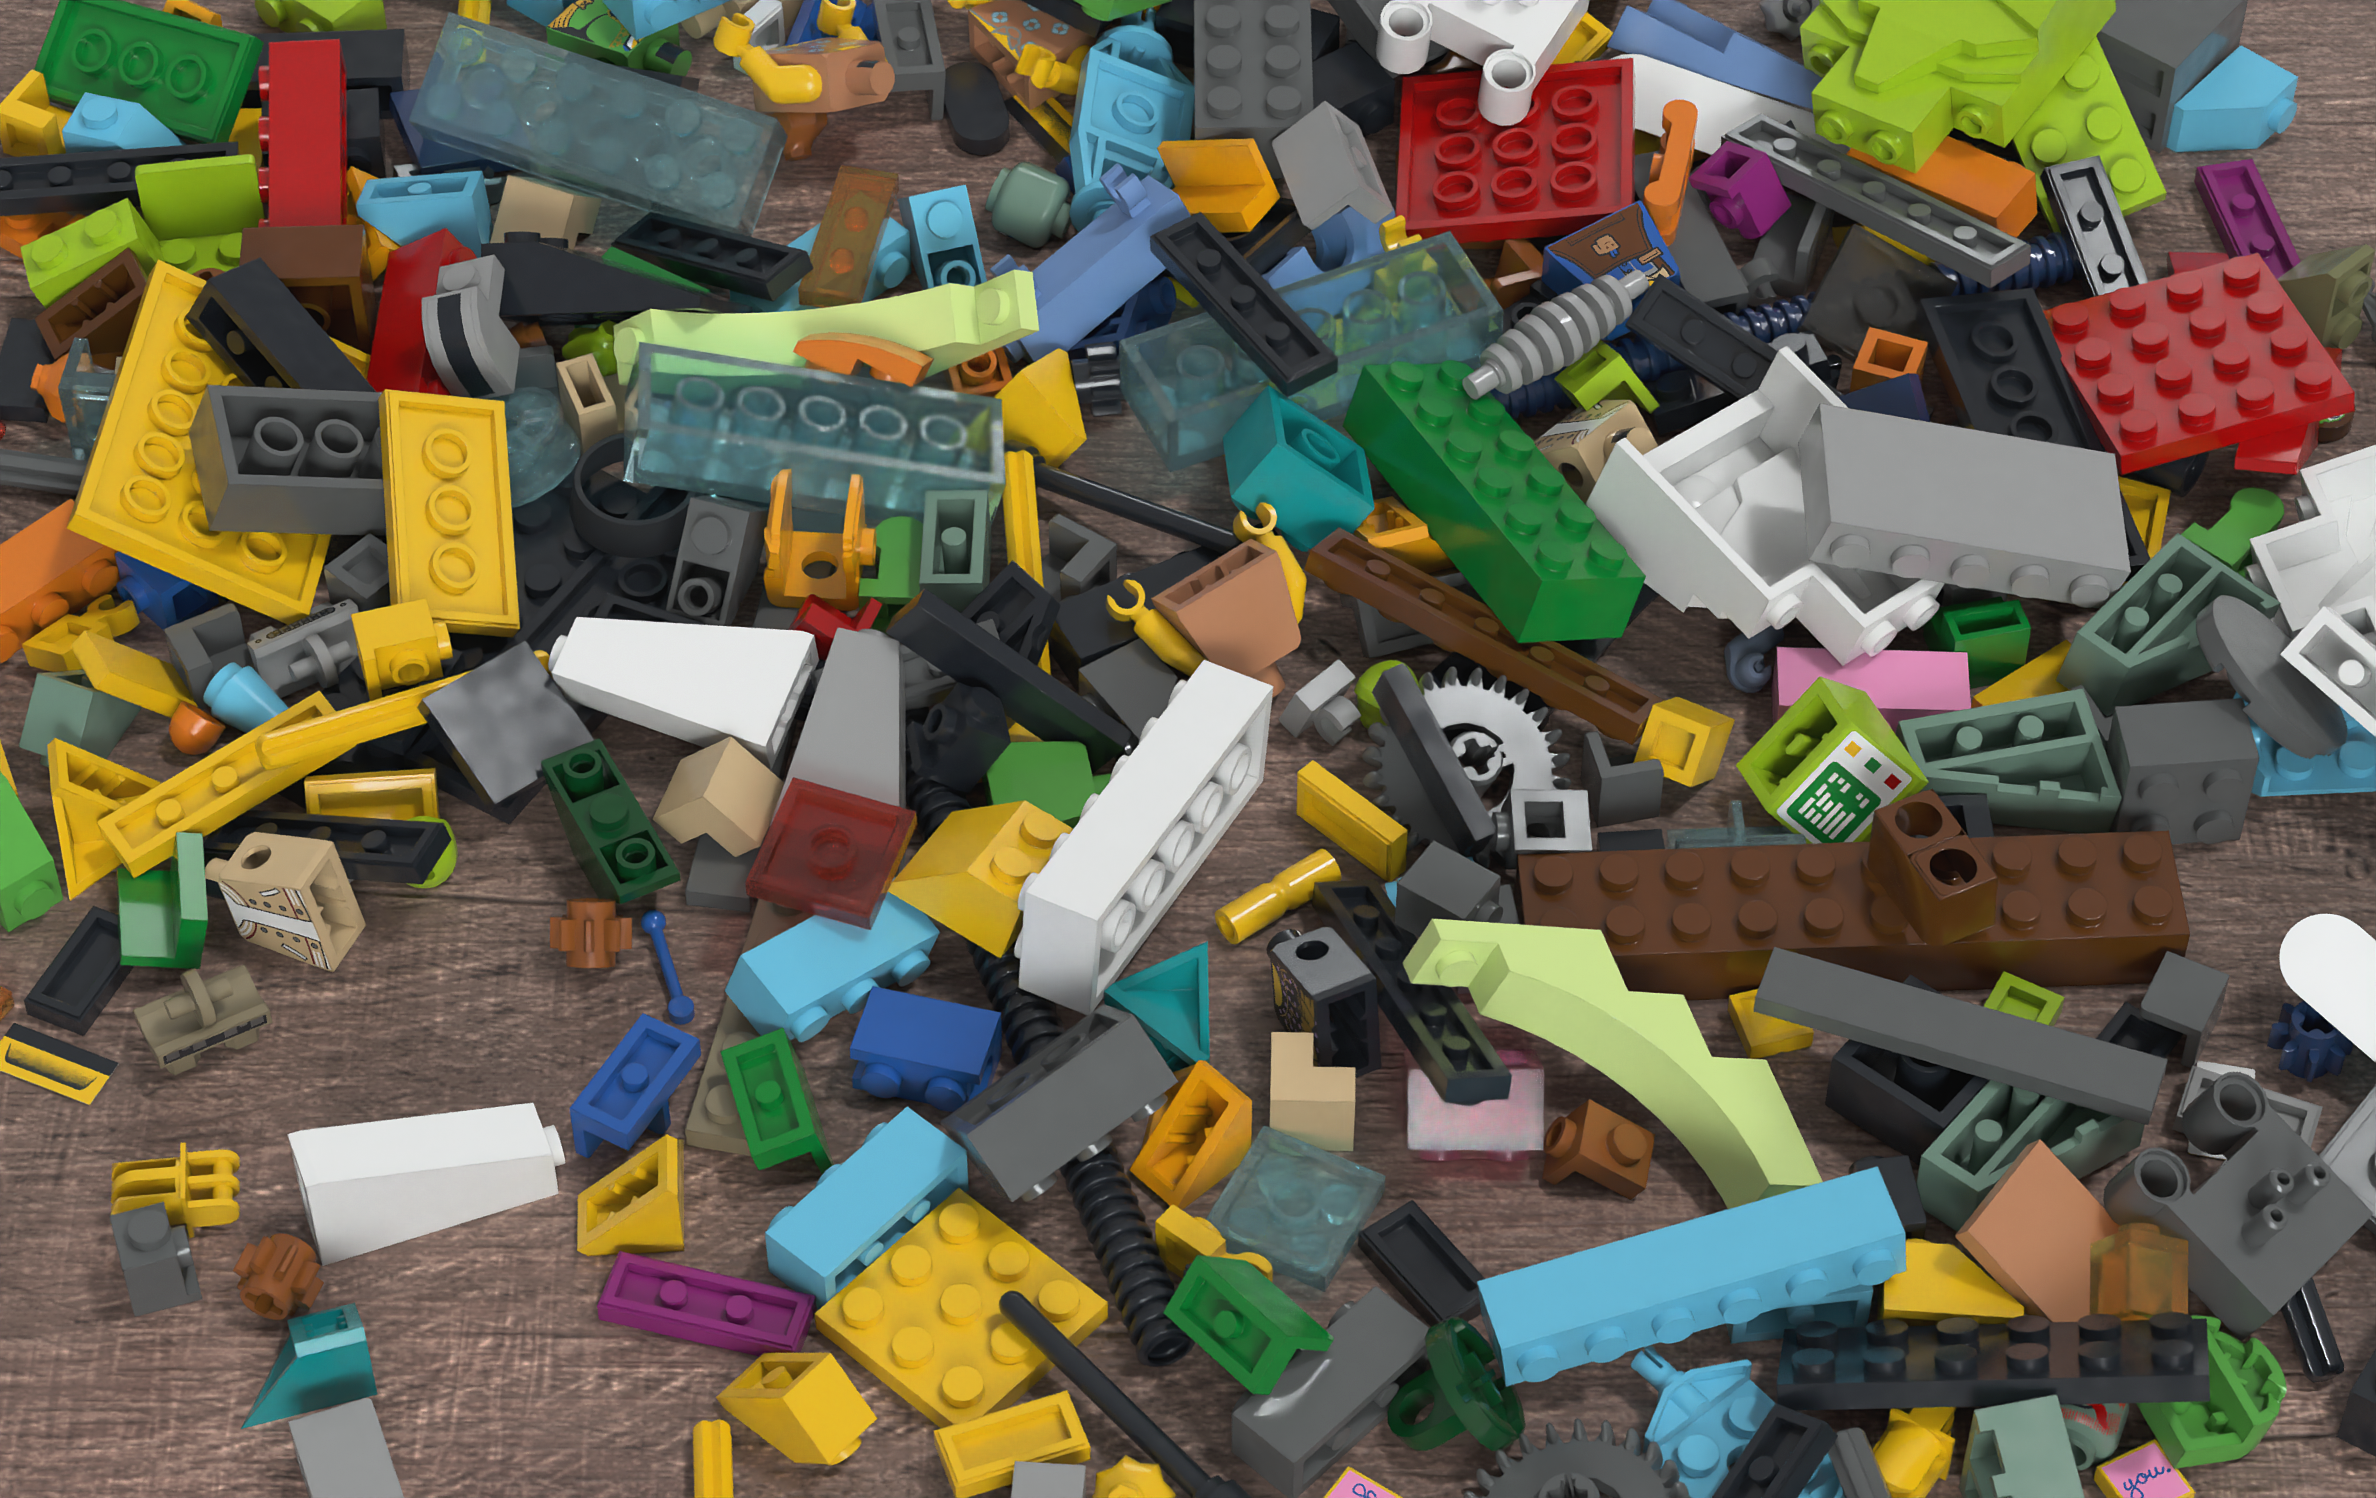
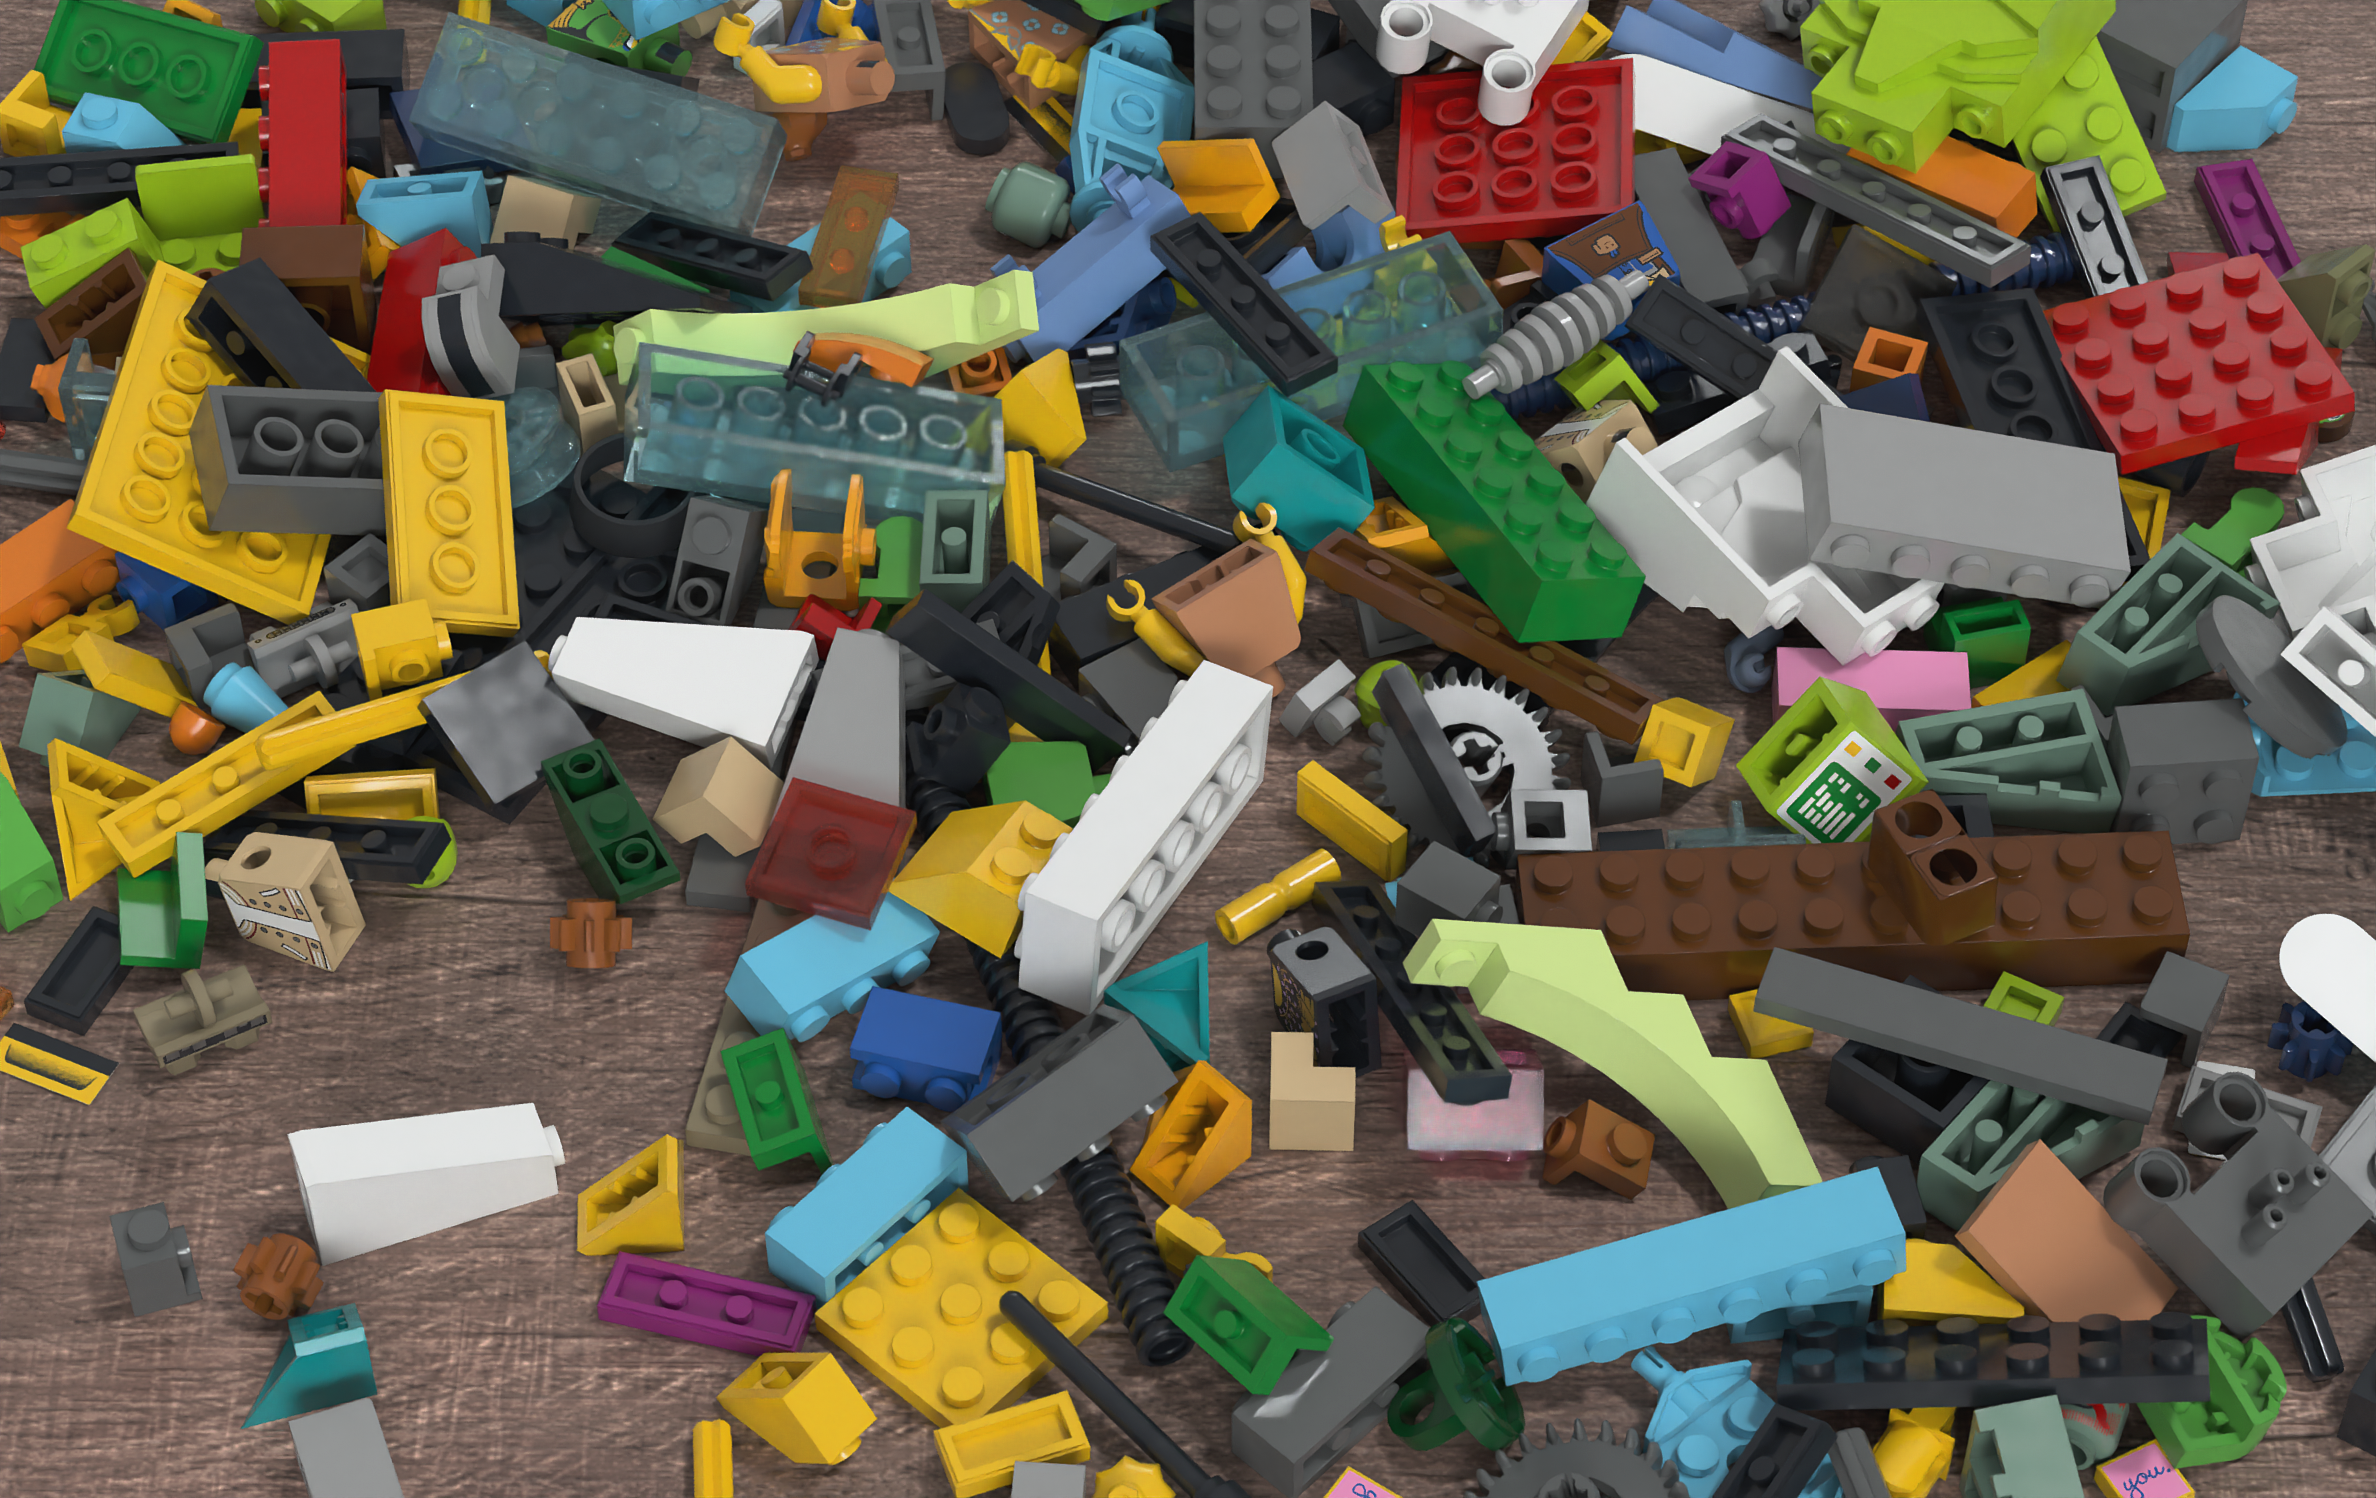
yellow arm [111,1142,240,1238] -> none
blue panel [569,1013,701,1158] -> none
blue hinge [640,909,695,1025] -> none
medium azure slope [897,185,987,290] -> none
clear light blue plate [1206,1125,1386,1292] -> none
orange plate [1643,100,1698,247] -> none
clear yellow brick [2089,1223,2188,1321] -> none
none -> black piece [783,331,863,408]

